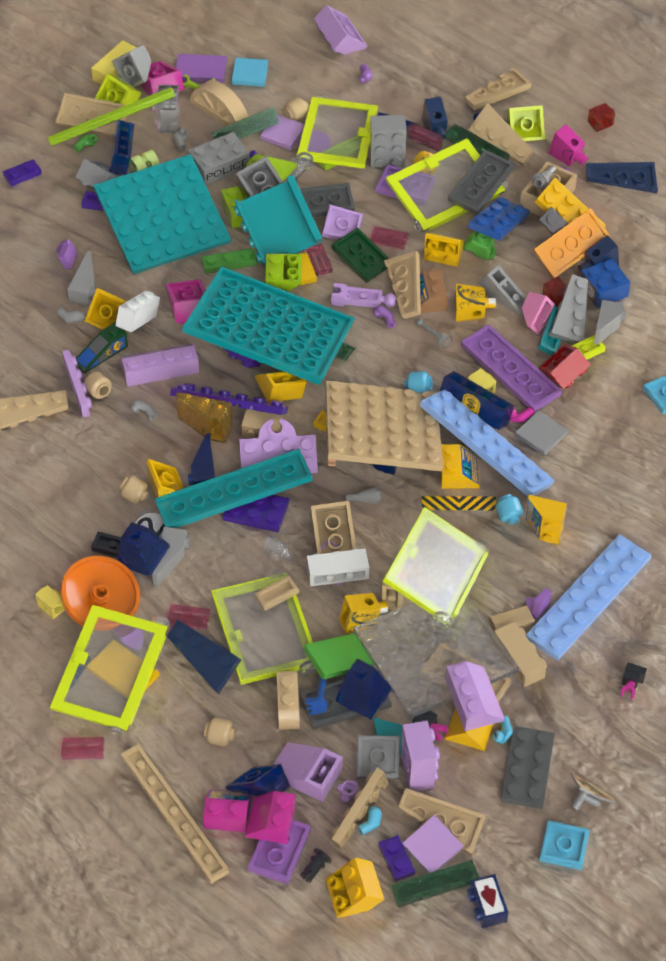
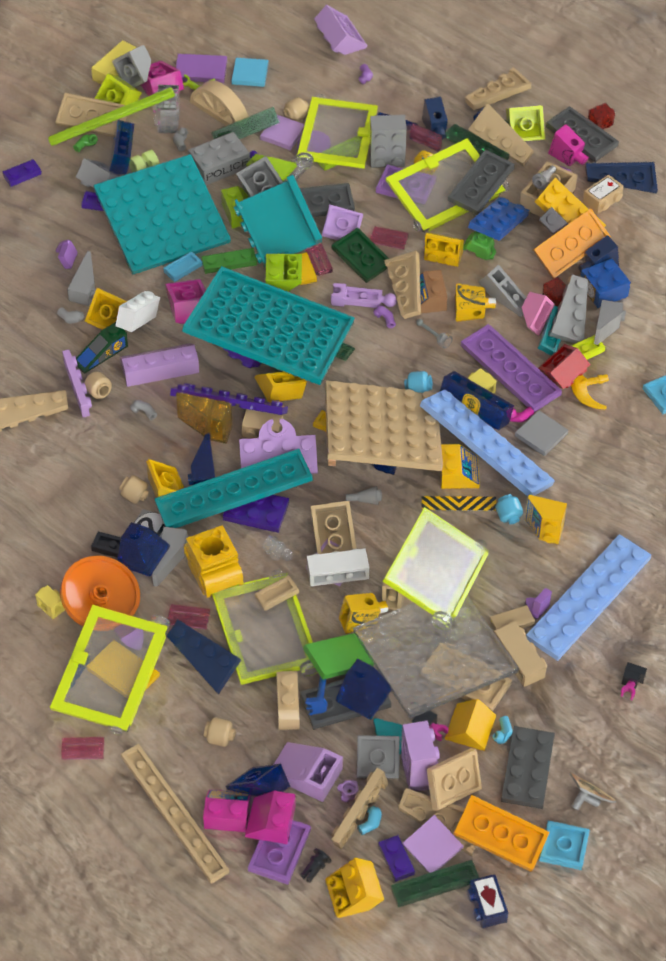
lavender slope [445,661,505,731] -> none
none -> medium azure tile [163,252,203,282]
none -> yellow piece [183,525,243,598]
none -> tan tile [427,748,482,810]
none -> light orange plate [453,795,549,872]
none -> dark grey plate [546,106,619,162]
none -> yellow piece [571,374,609,409]
none -> tan brick [583,175,623,215]

